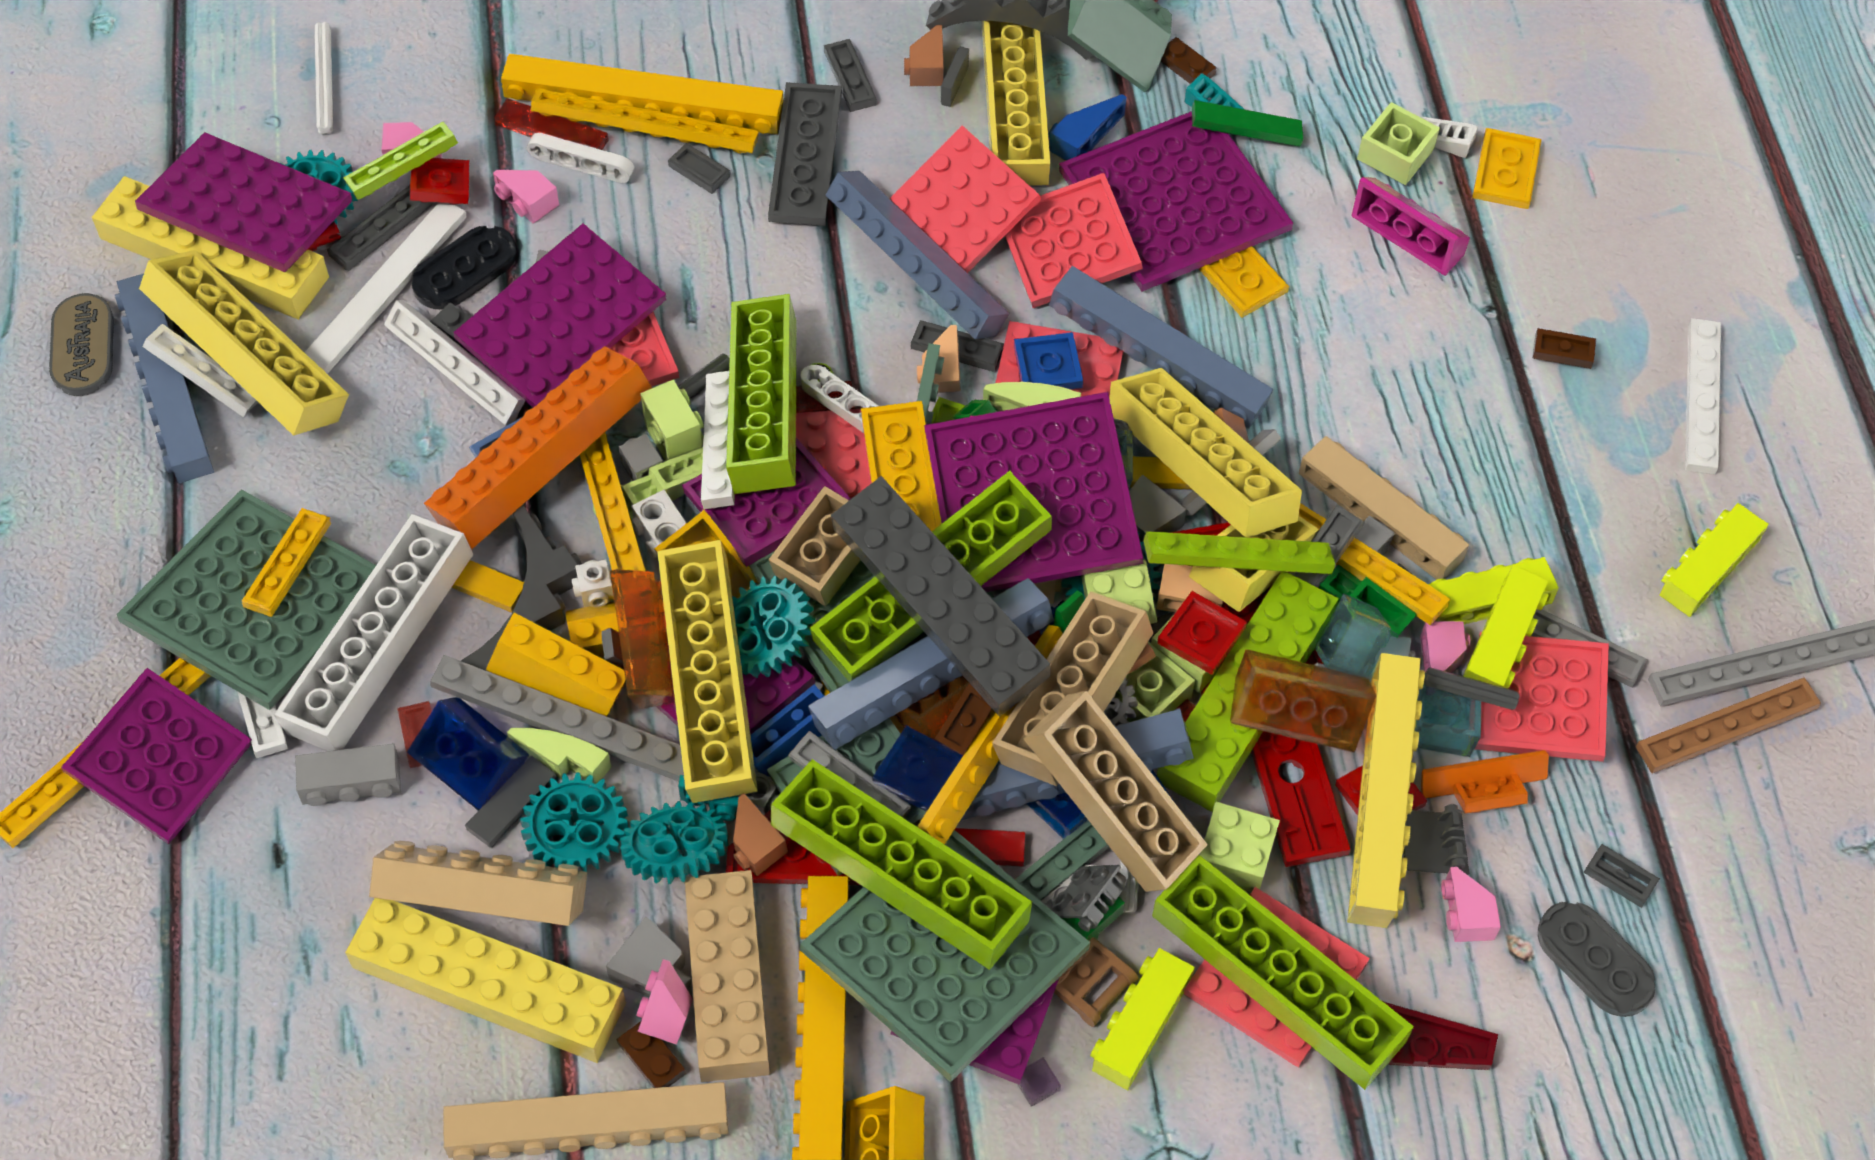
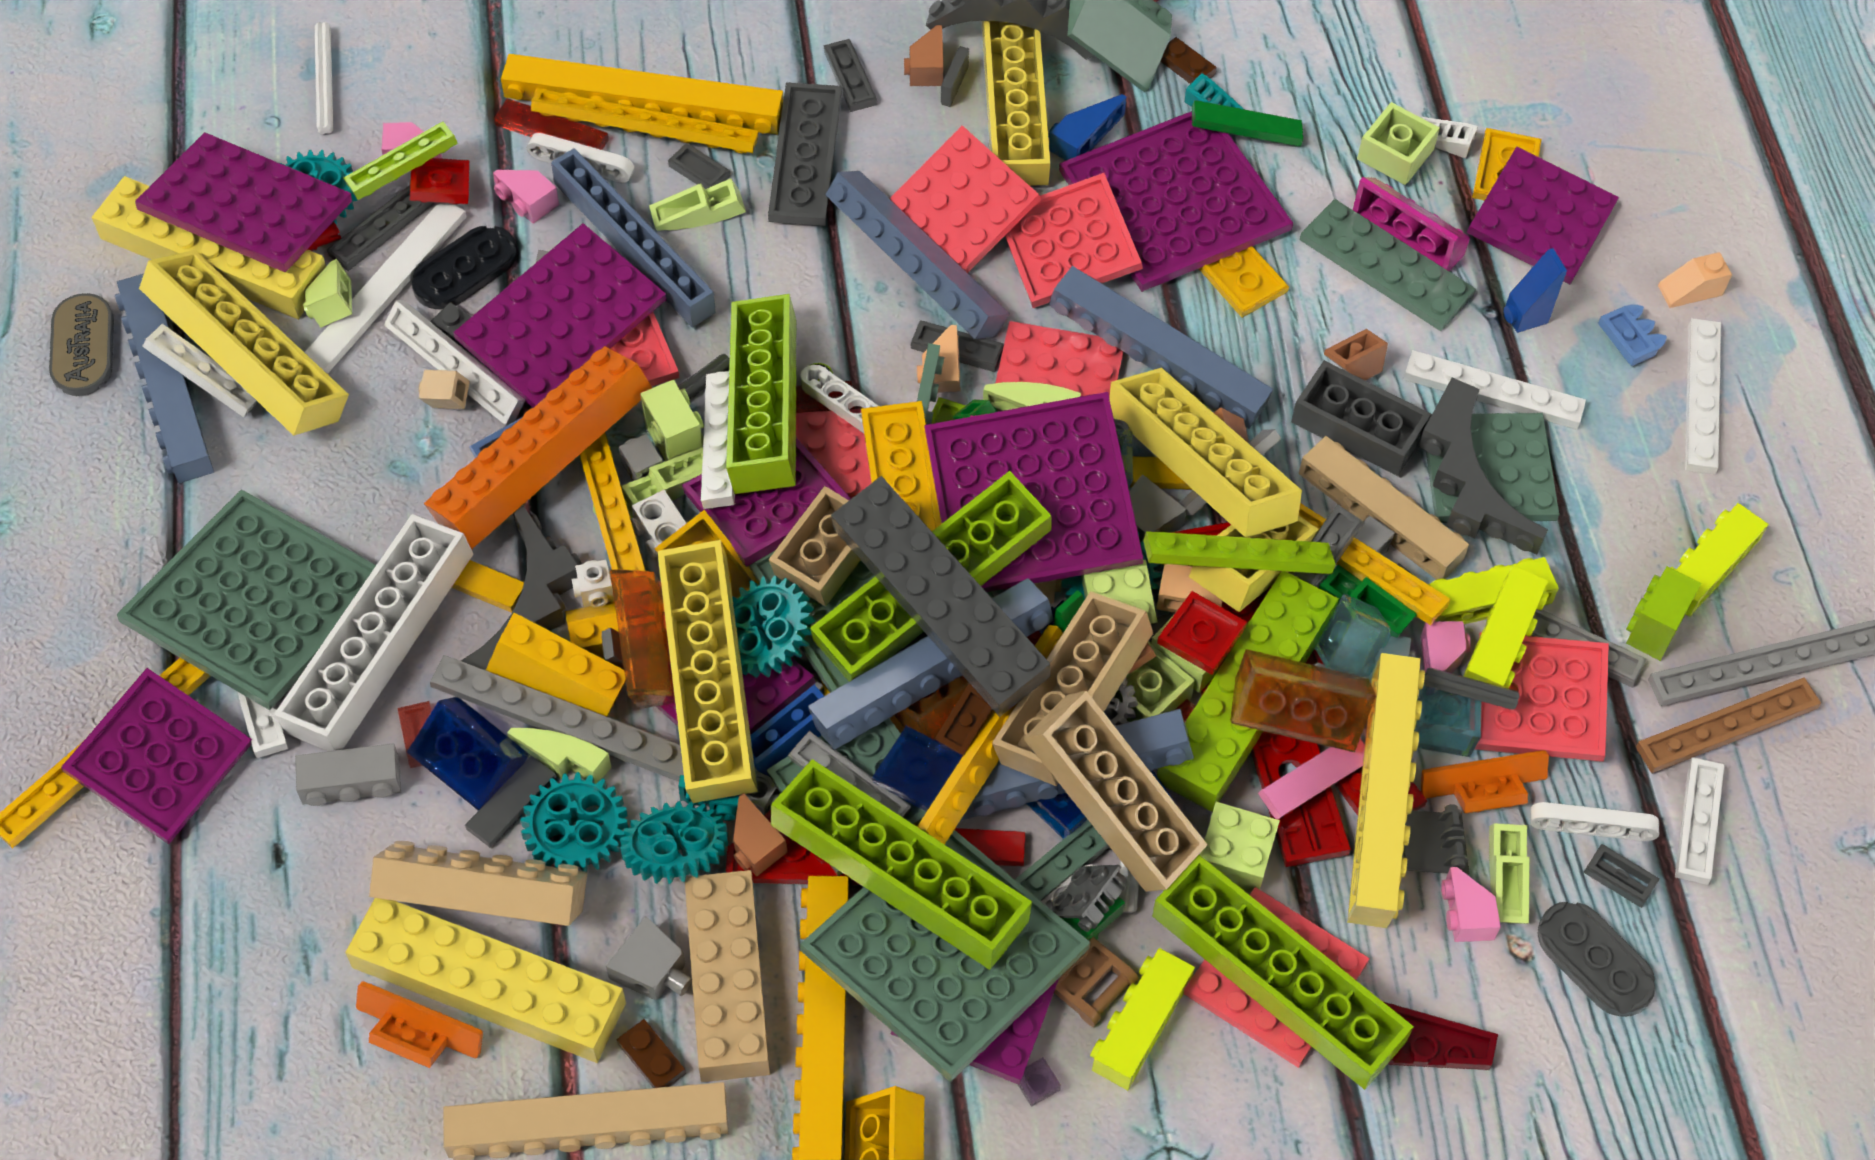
yellow tile [242,508,331,617] -> none
bright pink slope [636,959,693,1045] -> none
blue plate [1014,332,1083,389] -> none
reddish brown plate [1532,328,1596,369] -> none
none -> yellowish green slope [303,259,352,328]
none -> orange bracket [356,981,483,1068]
none -> tan brick [419,370,470,409]
none -> sand blue brick [551,148,716,328]
none -> yellowish green slope [649,178,746,231]
none -> bright pink tile [1258,732,1365,820]
none -> dark grey brick [1291,360,1431,476]
none -> sand green plate [1300,199,1476,331]
none -> nougat slope [1324,329,1388,380]
none -> white plate [1403,350,1586,429]
none -> dark grey arch [1419,377,1548,555]
none -> sand green plate [1426,413,1559,523]
none -> magenta plate [1467,146,1619,285]
none -> yellowish green slope [1489,823,1530,924]
none -> blue slope [1504,248,1567,333]
none -> white beam [1531,802,1659,841]
none -> medium blue plate [1598,305,1667,366]
none -> lime brick [1626,566,1702,661]
none -> light nougat slope [1658,252,1732,308]
none -> white plate [1675,757,1725,885]

